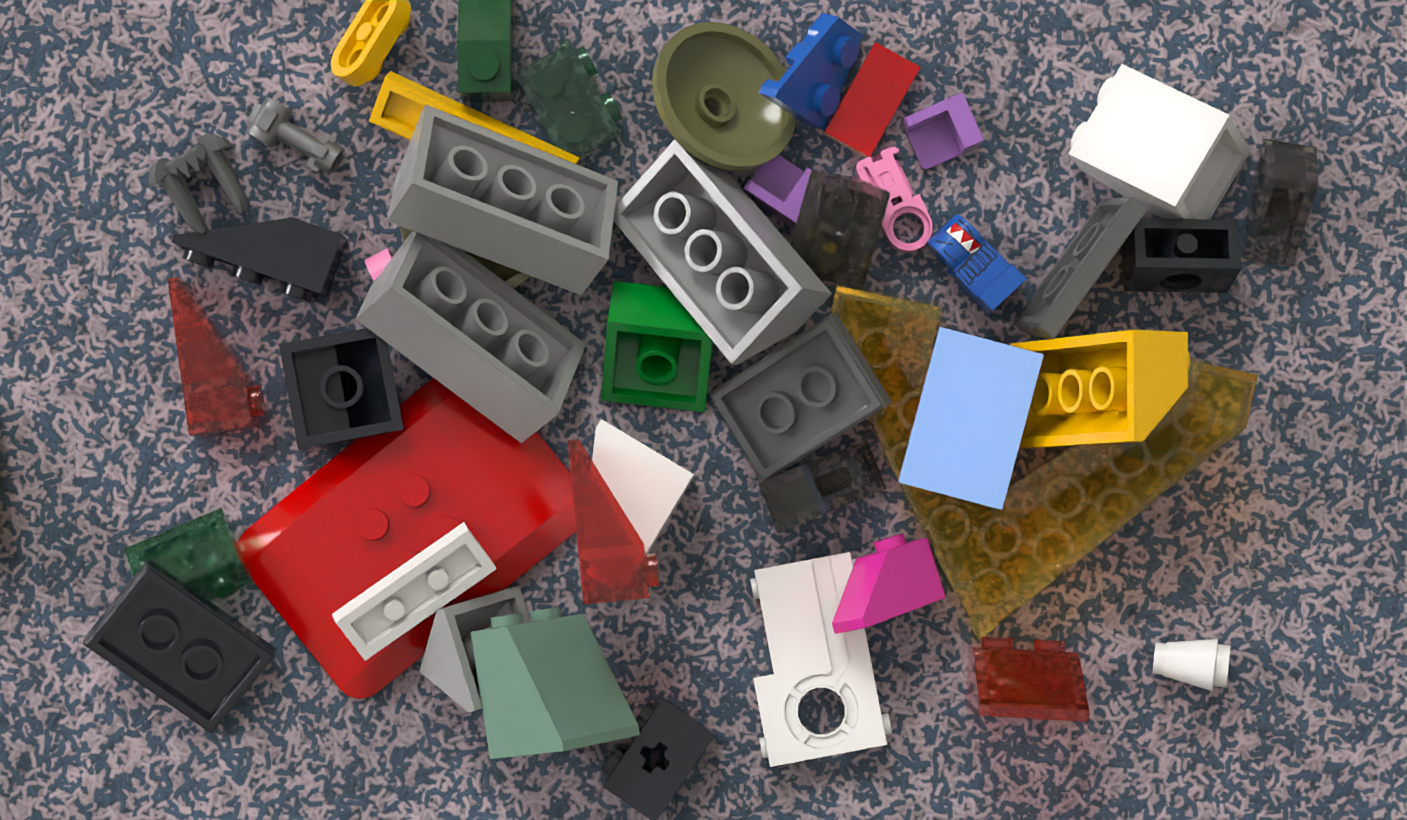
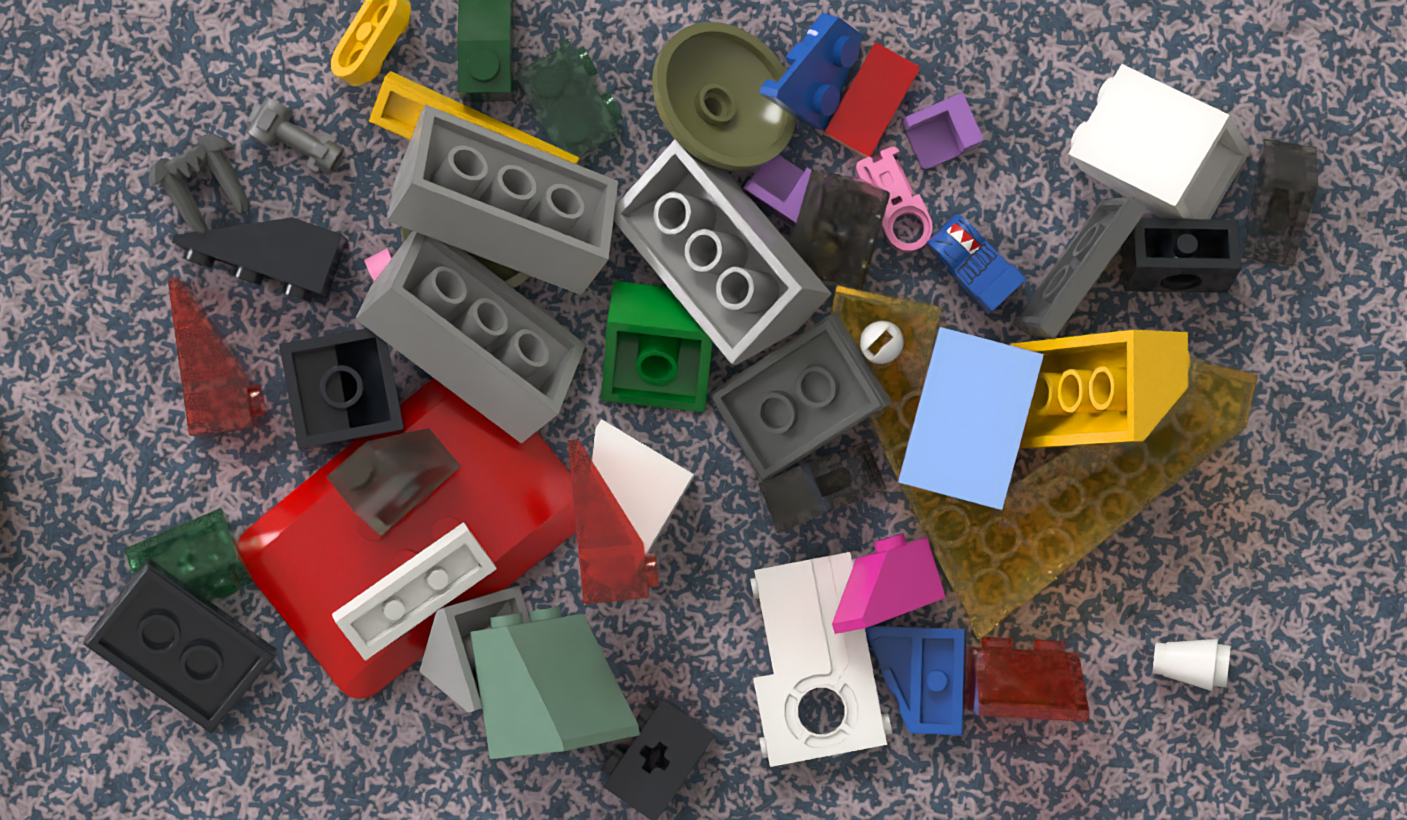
none -> clear smoke slope [327,428,461,536]
none -> white hinge [860,321,904,364]
none -> blue wing [865,626,967,735]

